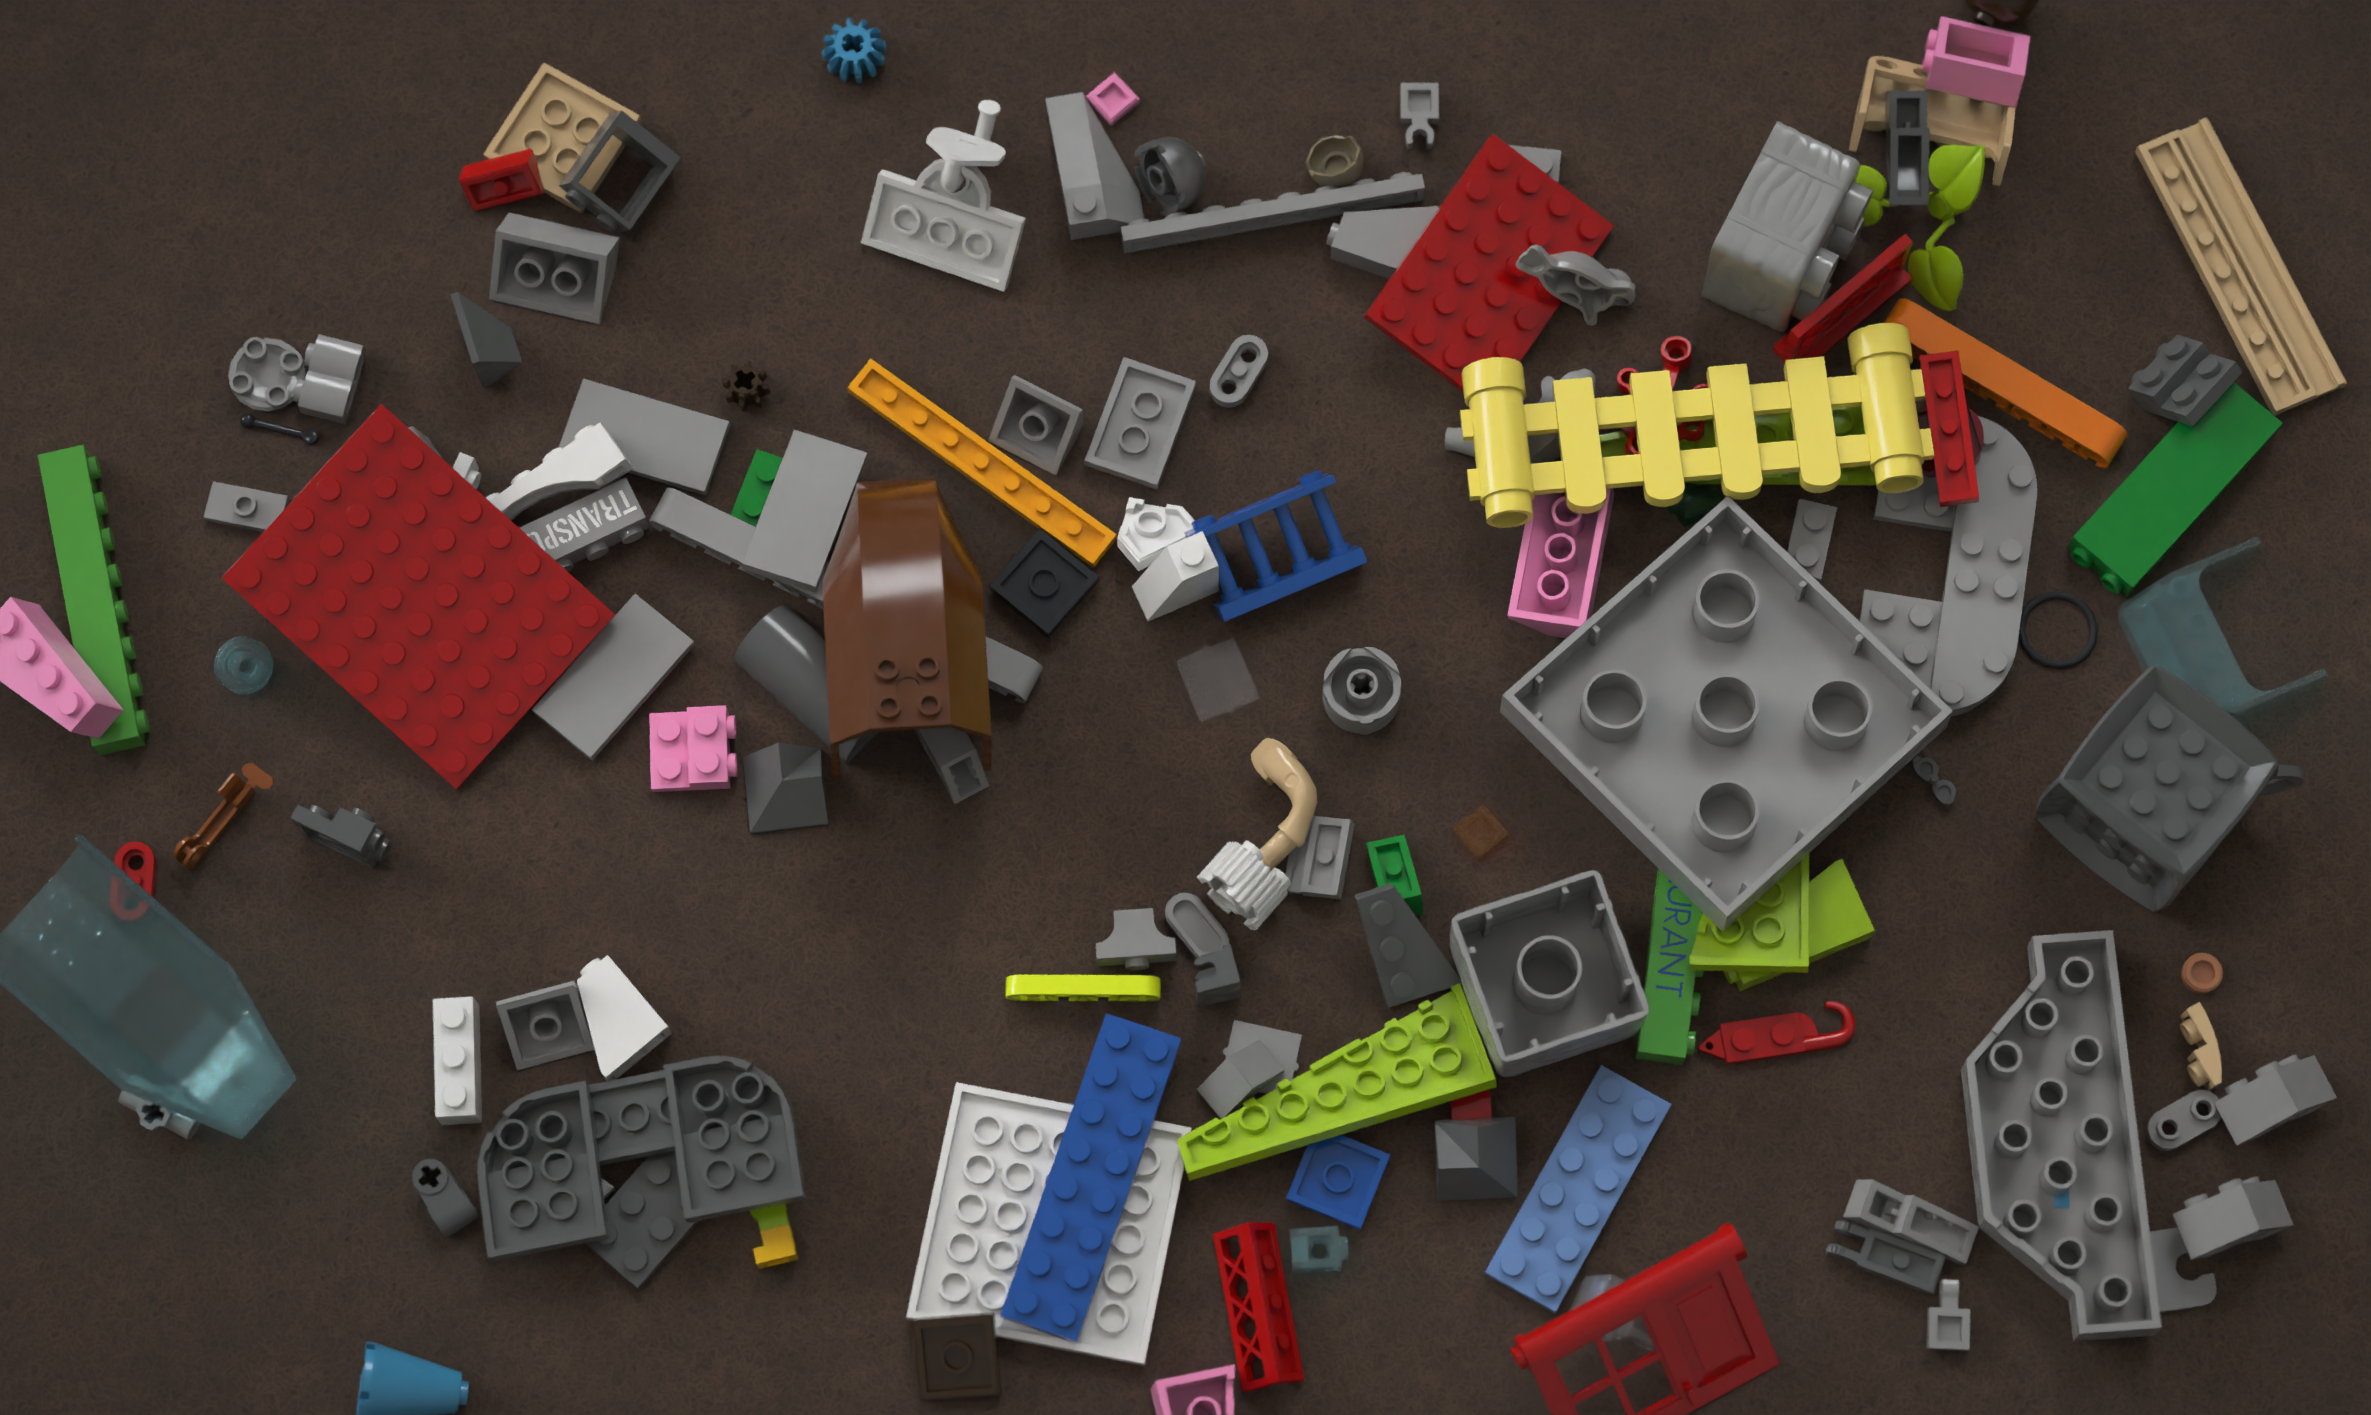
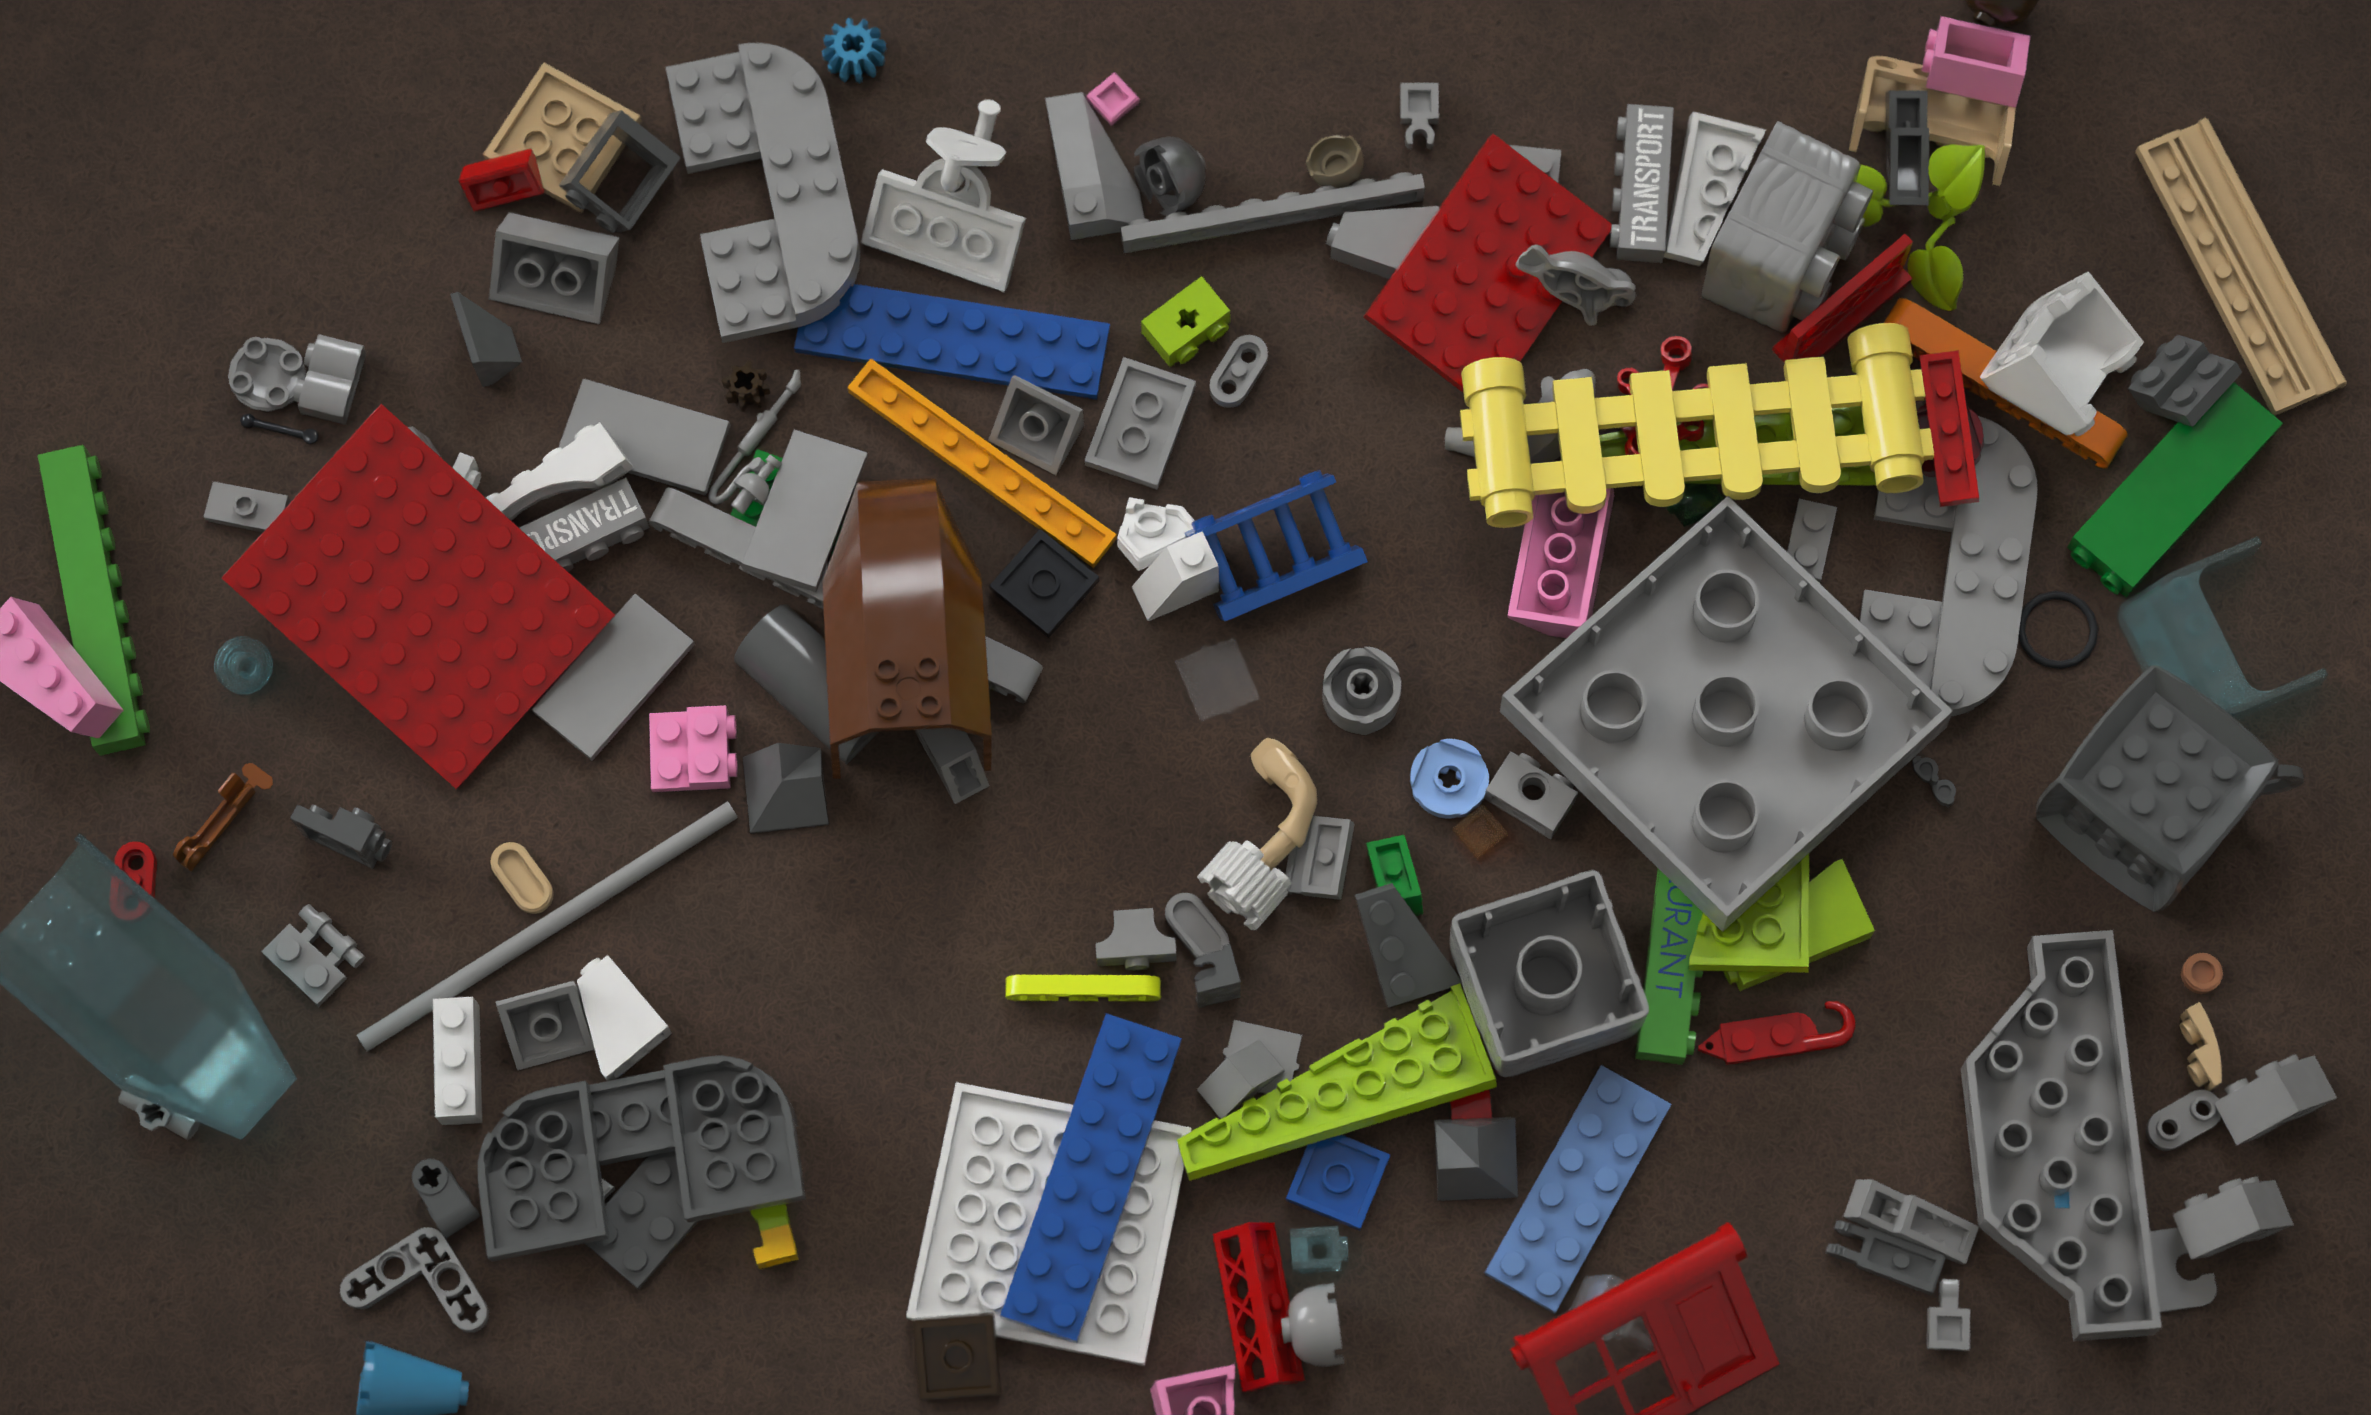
none -> light grey plate [261,904,366,1007]
none -> light grey beam [340,1227,489,1332]
none -> light grey piece [357,801,738,1052]
none -> tan tile [490,842,554,914]
none -> light grey plate [666,43,860,343]
none -> light grey piece [708,370,801,514]
none -> blue plate [794,284,1110,399]
none -> lime brick [1141,276,1230,367]
none -> light grey cylinder [1281,1283,1344,1366]
none -> light blue plate [1410,739,1489,819]
none -> light grey brick [1484,751,1578,839]
none -> light grey brick [1610,104,1673,263]
none -> white wing [1664,112,1766,266]
none -> white windscreen [1980,272,2144,436]

